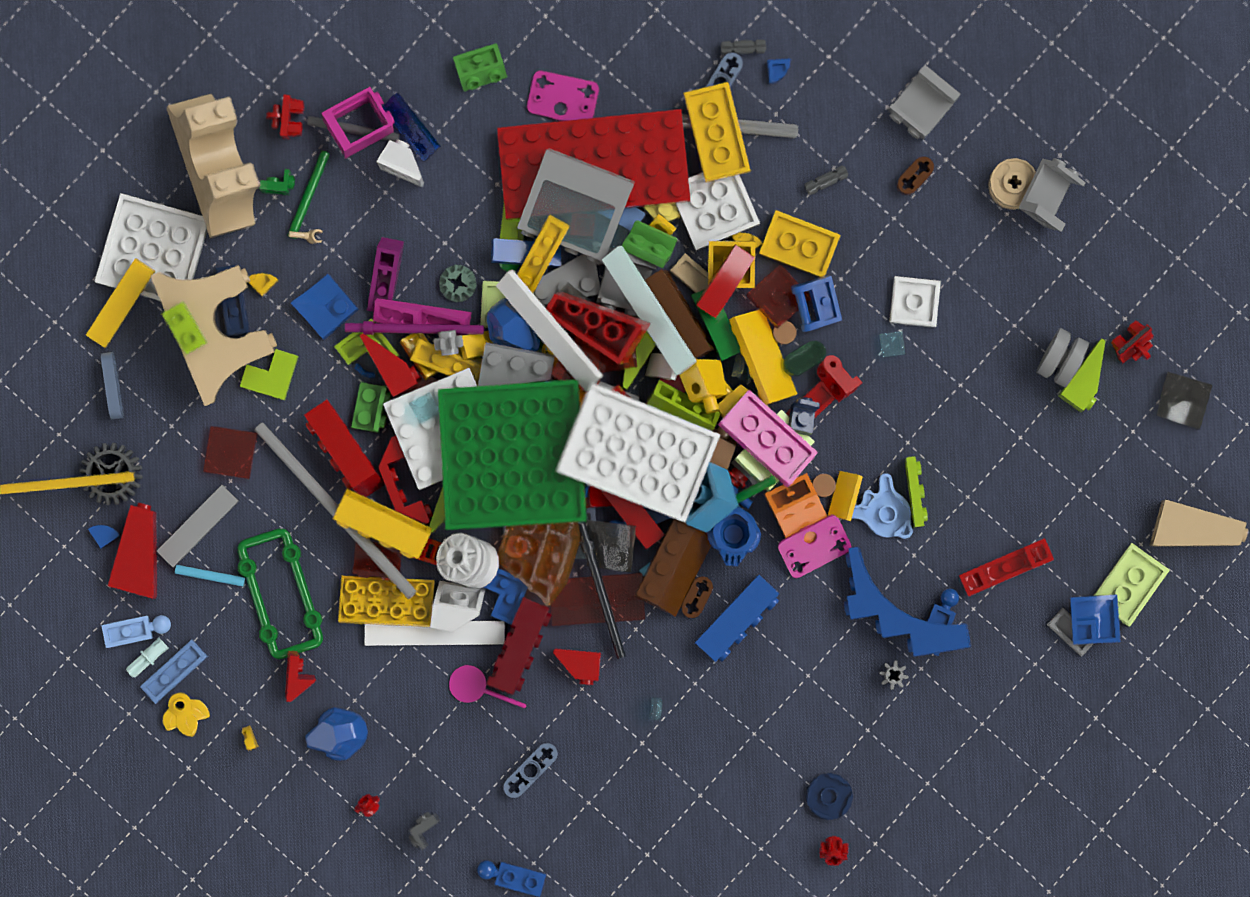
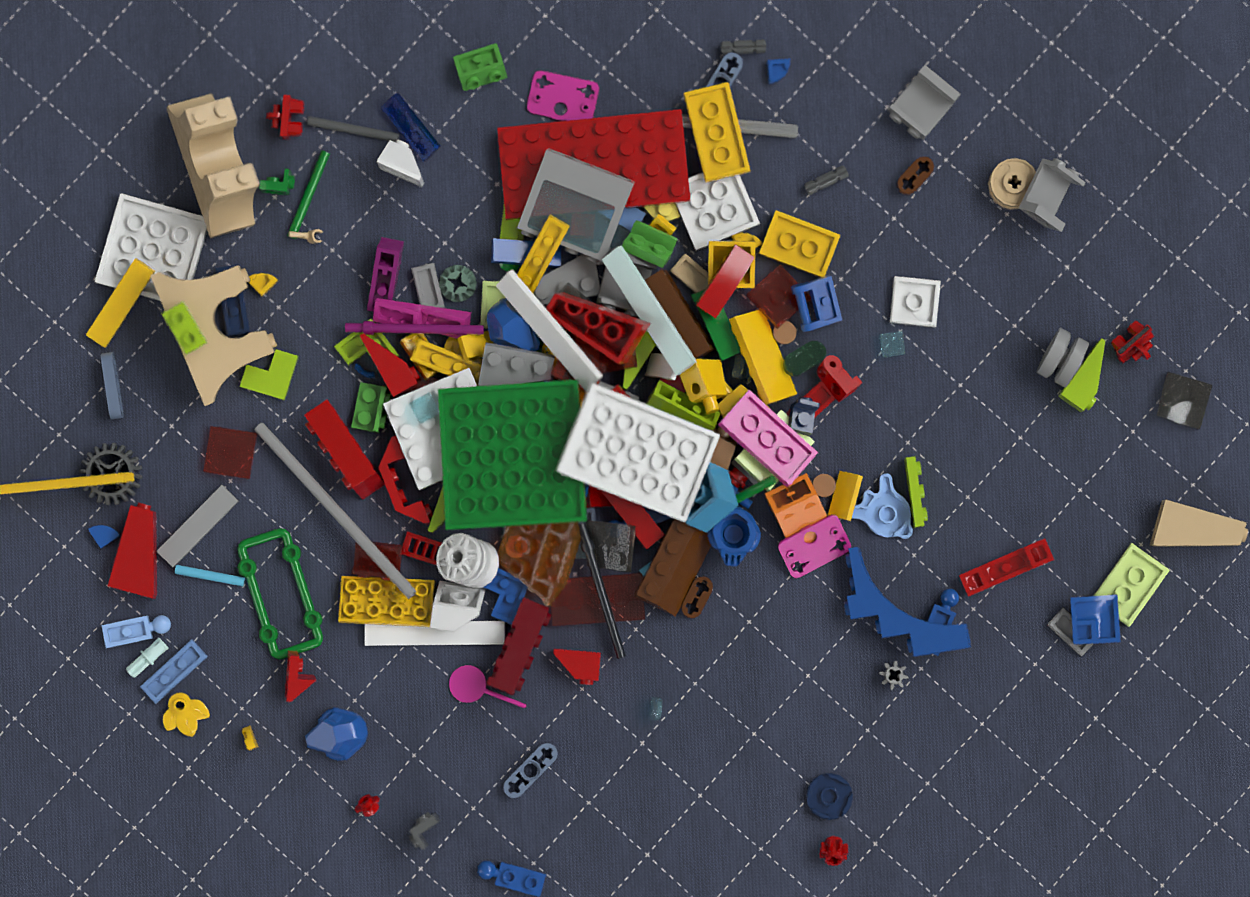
blue plate [291,274,359,340] -> none
dark pink window [322,87,395,158] -> none
yellow brick [333,489,431,559] -> none
light grey gear [433,330,463,356] -> none
blue brick [695,575,779,662] -> none
none -> light grey tile [411,263,445,308]

